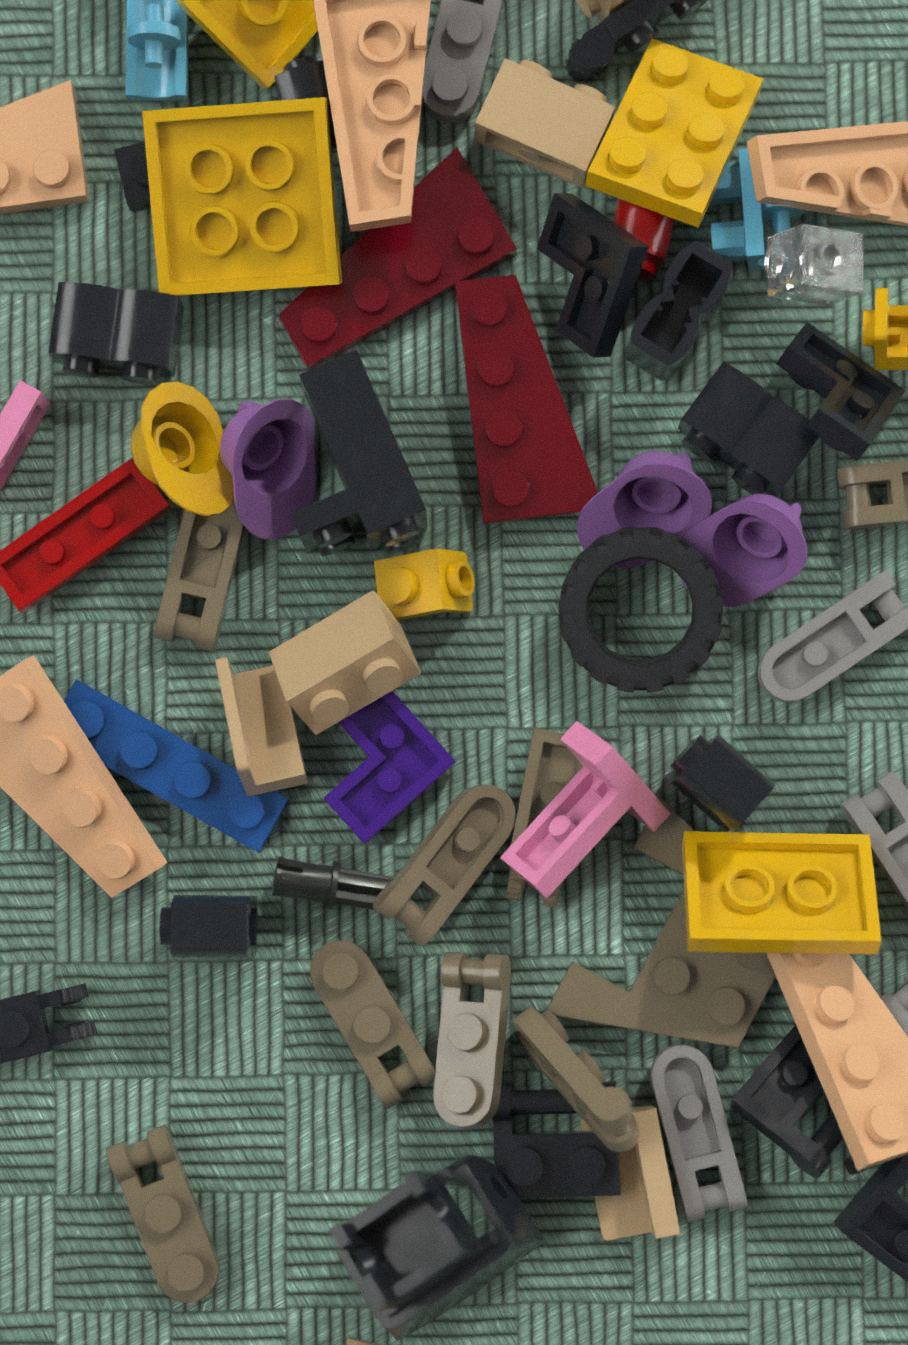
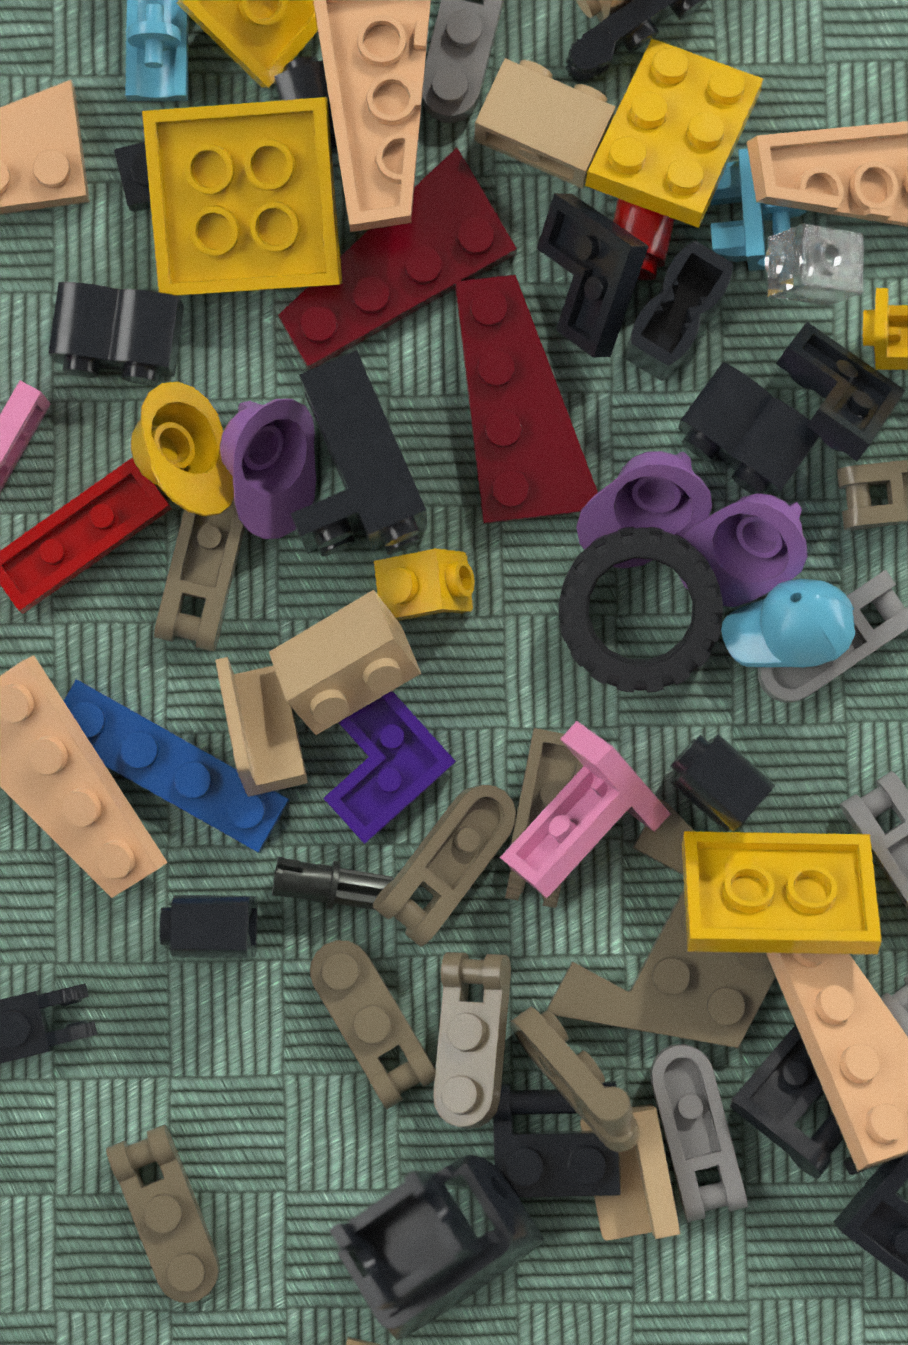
none -> medium azure cap [721,579,856,668]

